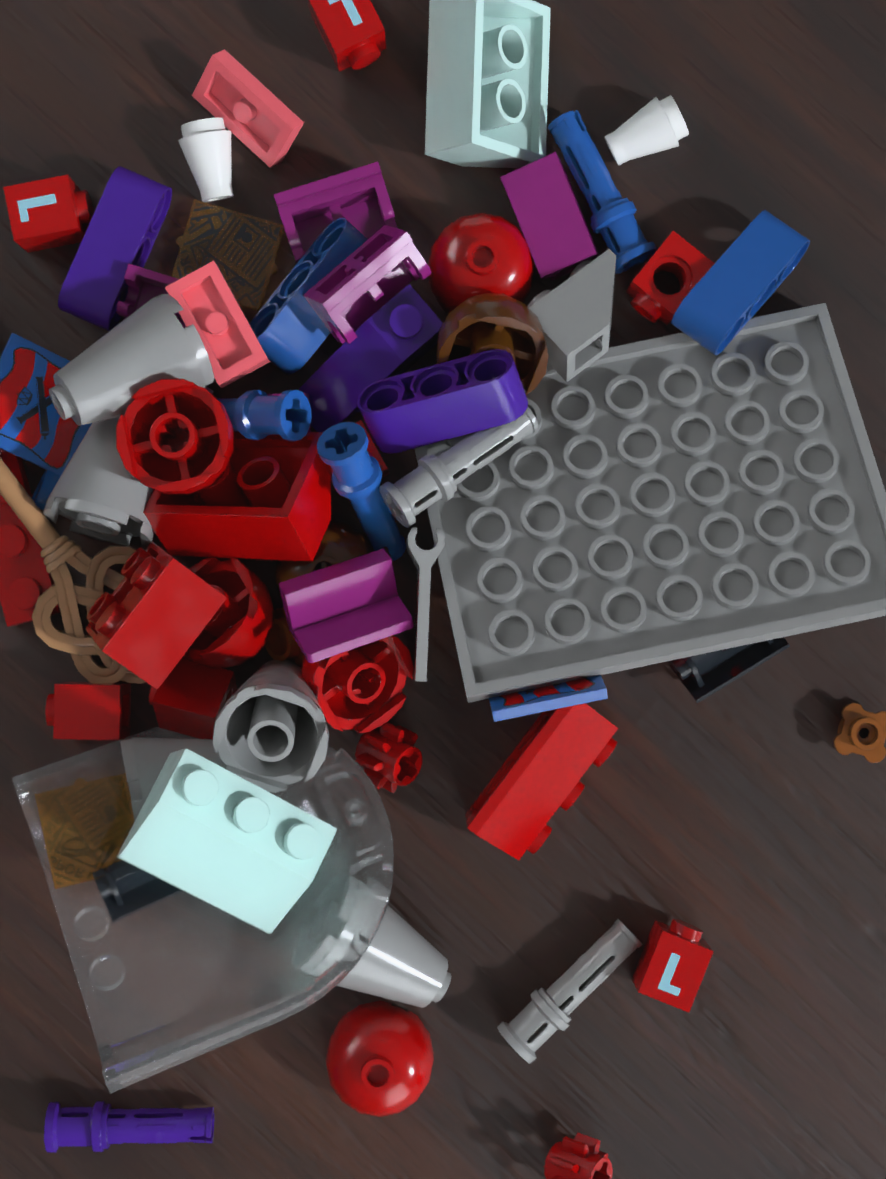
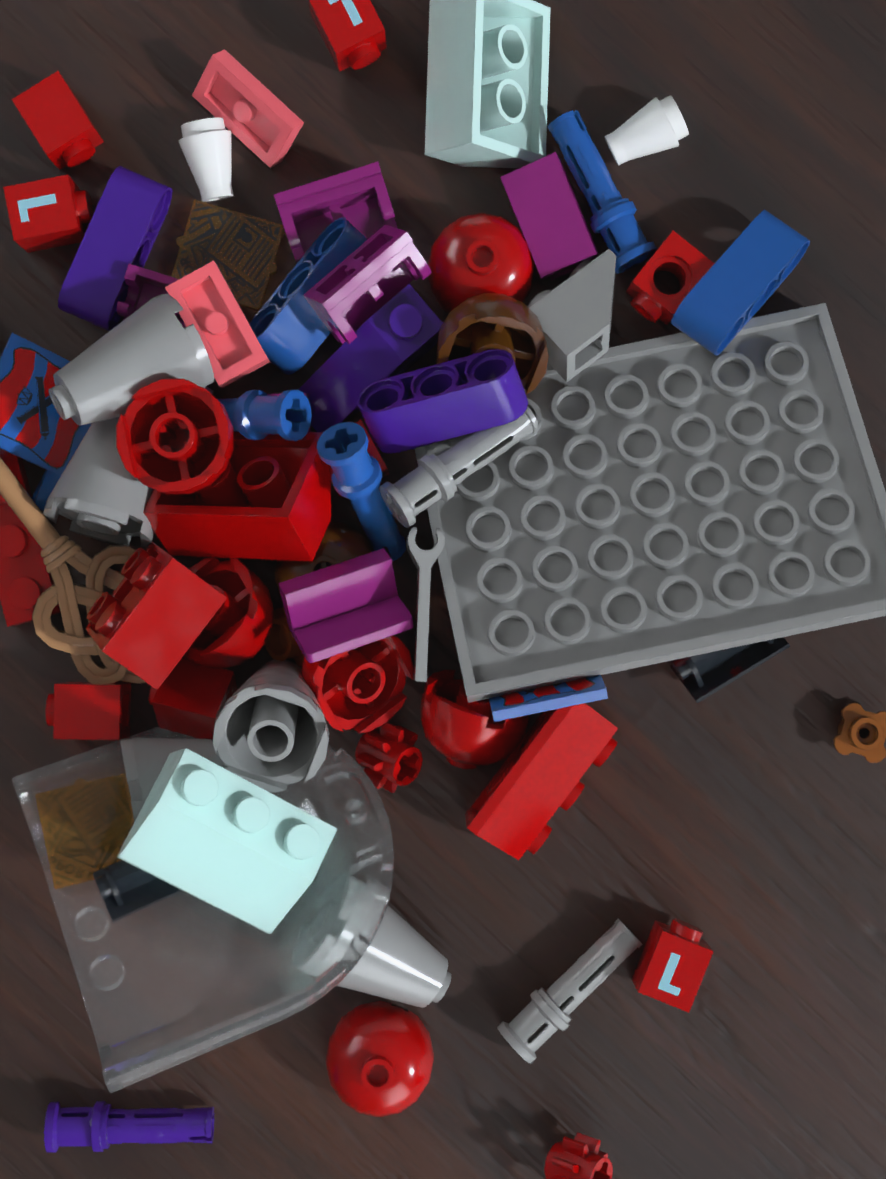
none -> red brick [11,71,104,170]
none -> red cylinder [420,670,531,769]

